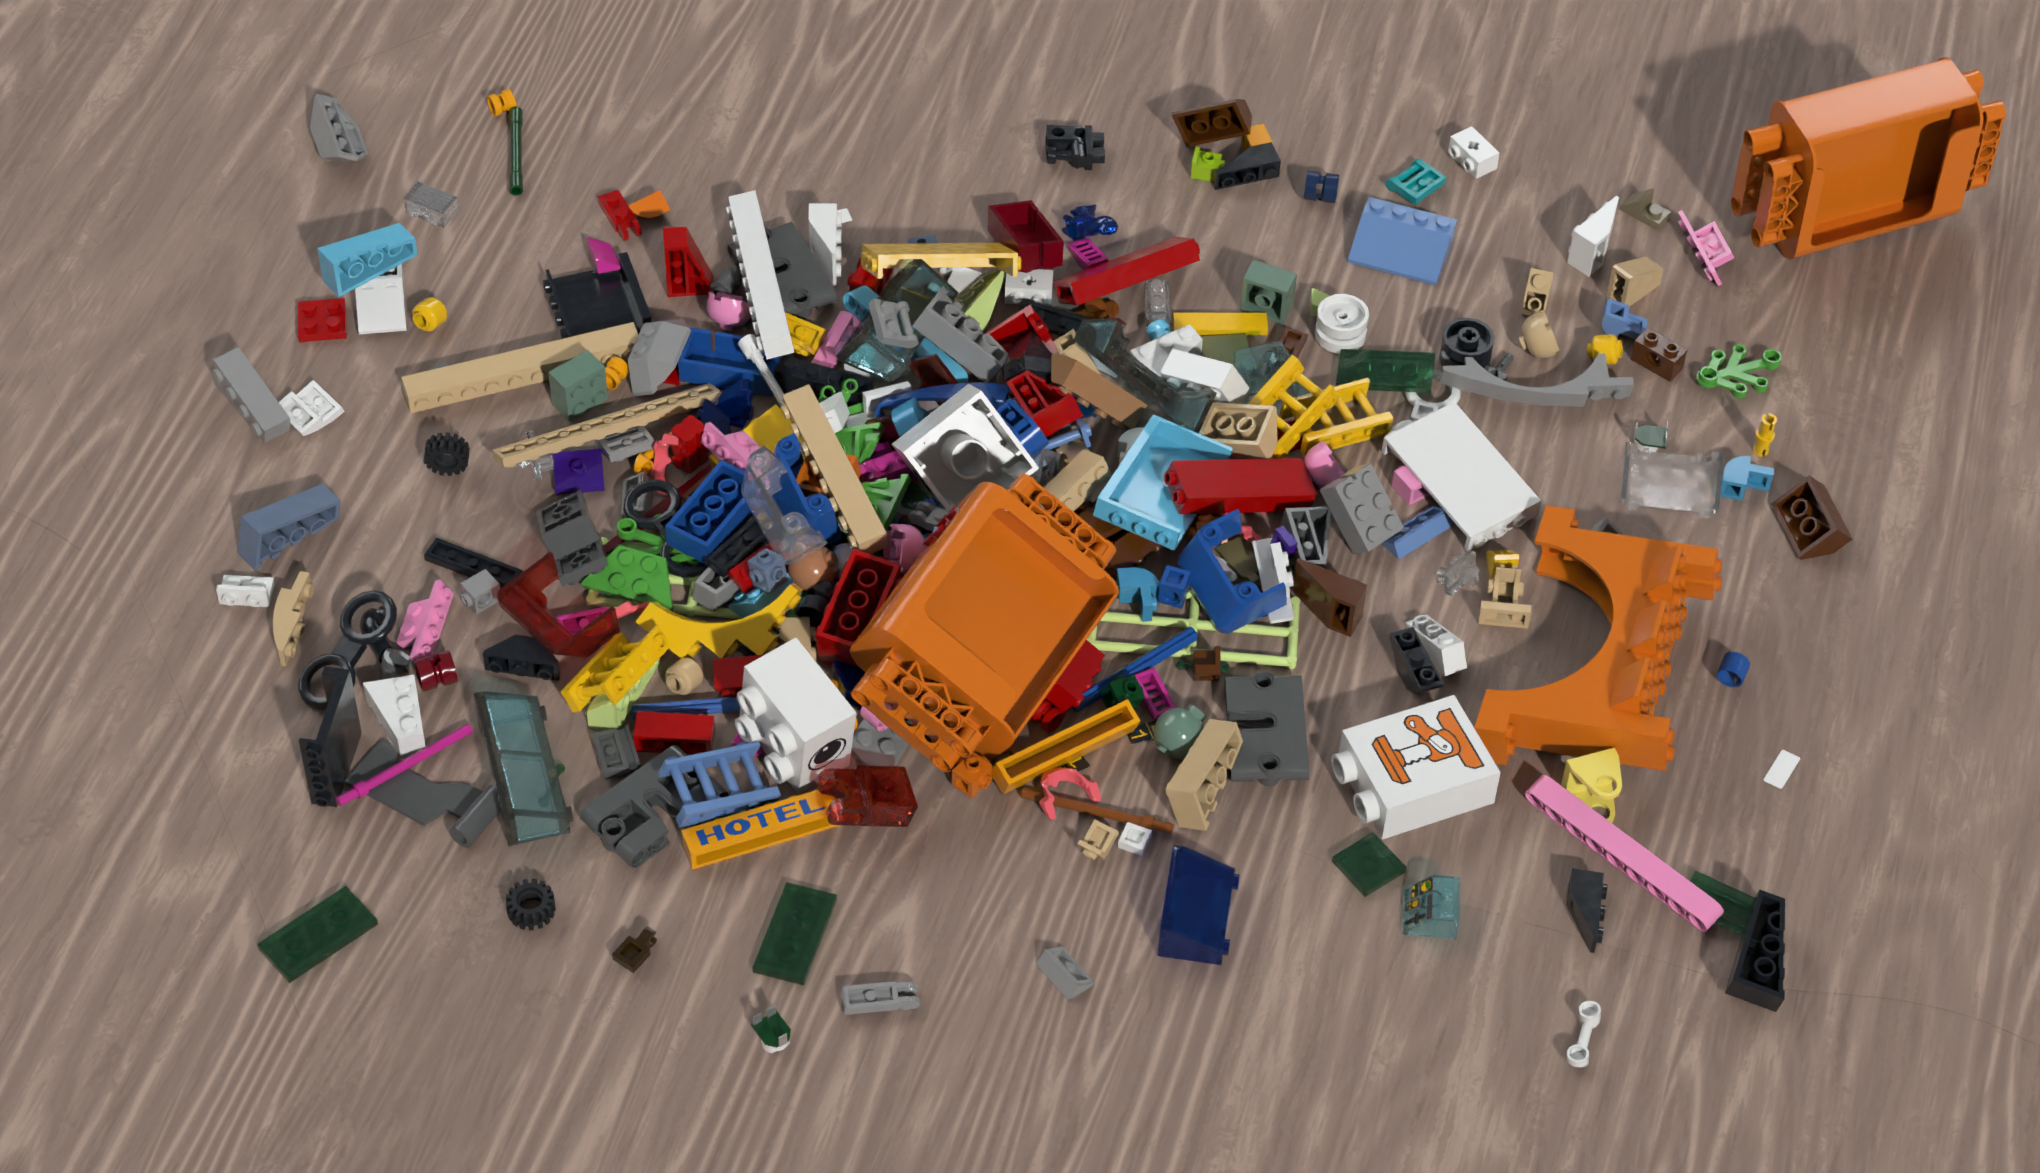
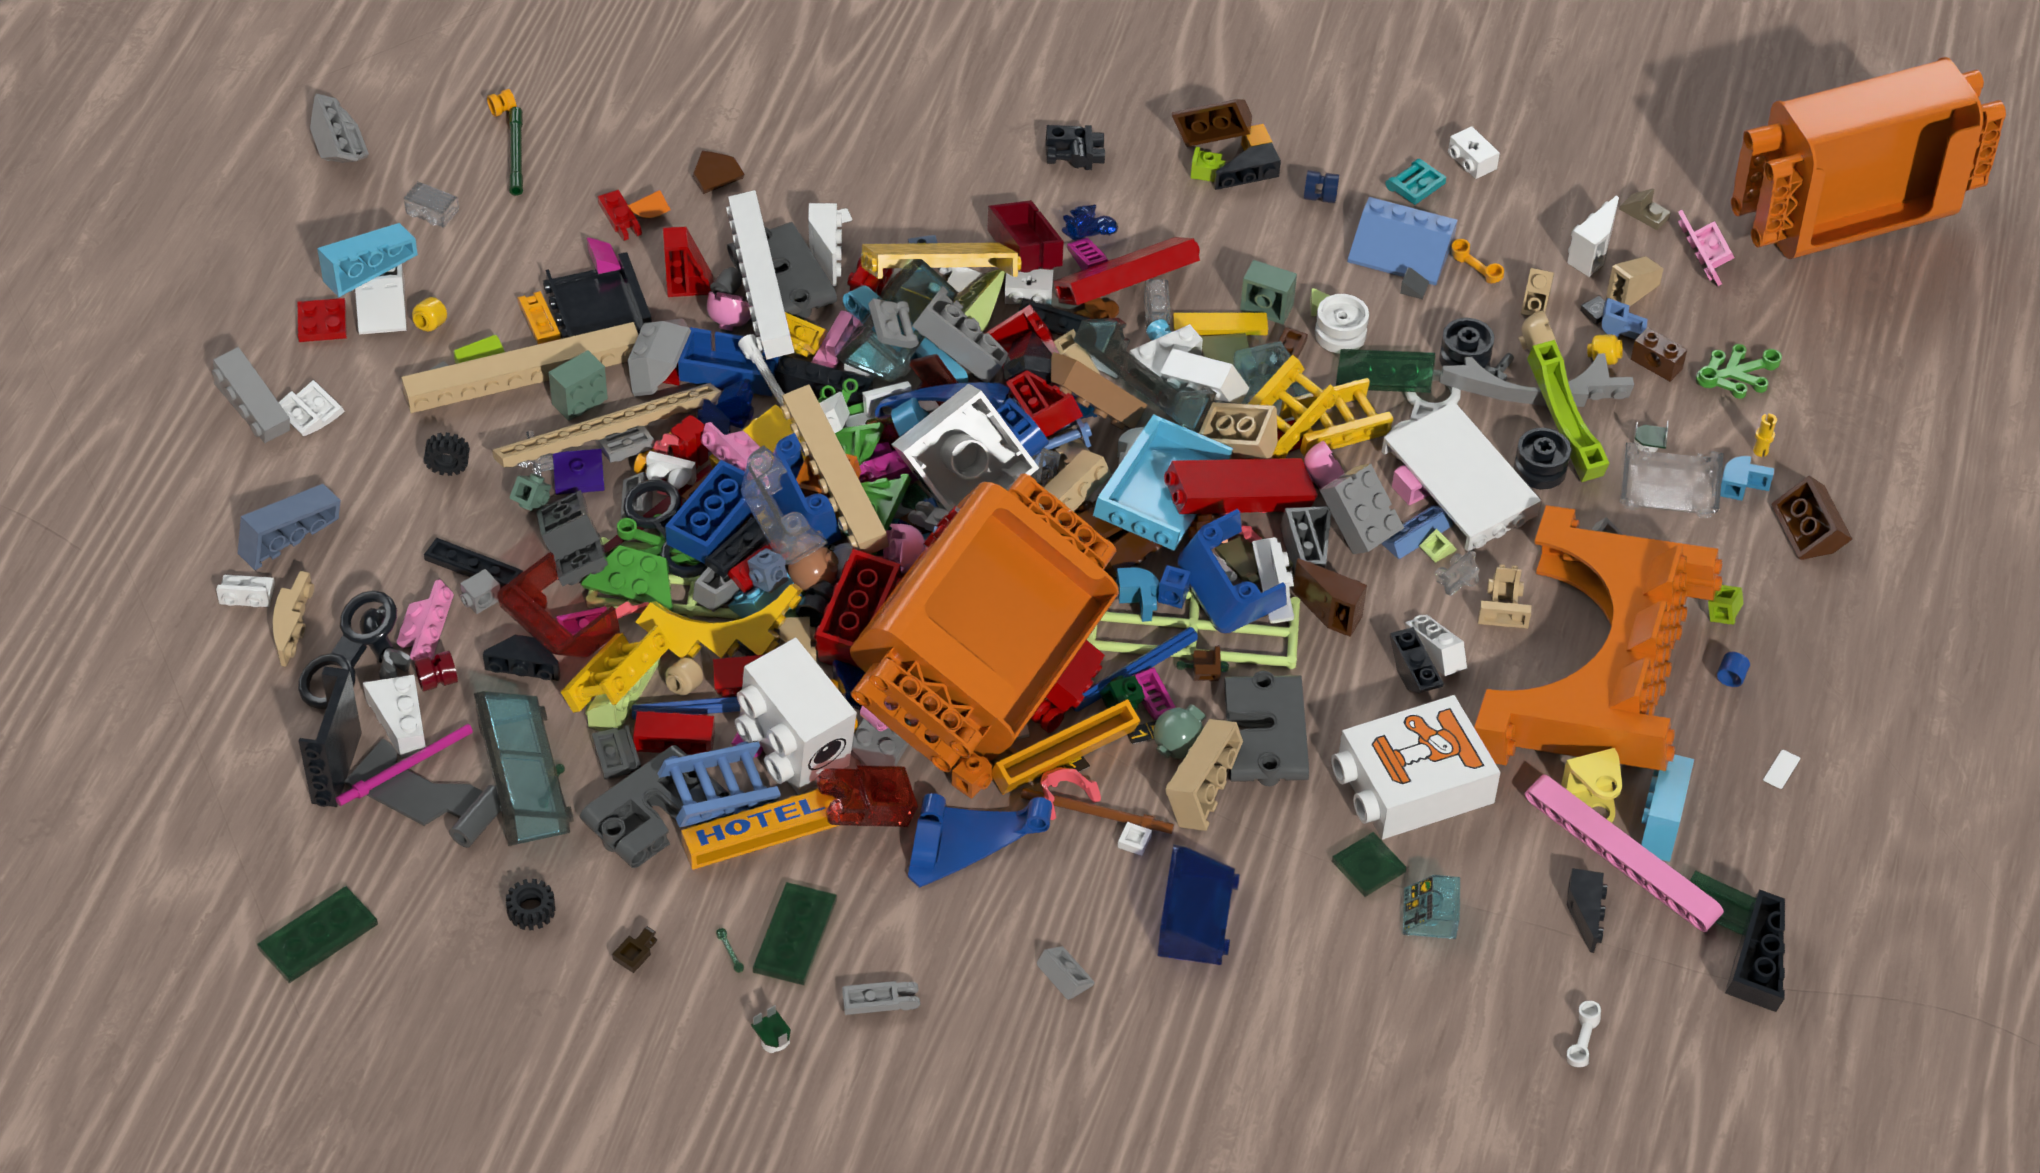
light orange wheel [605,357,630,390] -> none
tan bracket [1077,819,1119,860] -> none
dark purple plate [1270,526,1298,560] -> none
yellow slope [1486,550,1519,579] -> none
none -> lime slope [454,335,505,364]
none -> sand green brick [509,473,552,511]
none -> light orange plate [517,291,561,344]
none -> white tile [646,451,697,489]
none -> reddish brown slope [693,151,745,194]
none -> clear green hinge [716,928,744,973]
none -> blue panel [908,793,1052,888]
none -> dark grey slope [1400,267,1429,300]
none -> yellowish green slope [1419,529,1457,563]
none -> light orange bar [1451,239,1504,284]
none -> black wheel [1514,428,1571,490]
none -> lime arch [1527,340,1610,482]
none -> tile [1580,296,1605,325]
none -> medium azure wedge [1641,754,1694,862]
none -> lime brick [1708,585,1744,625]

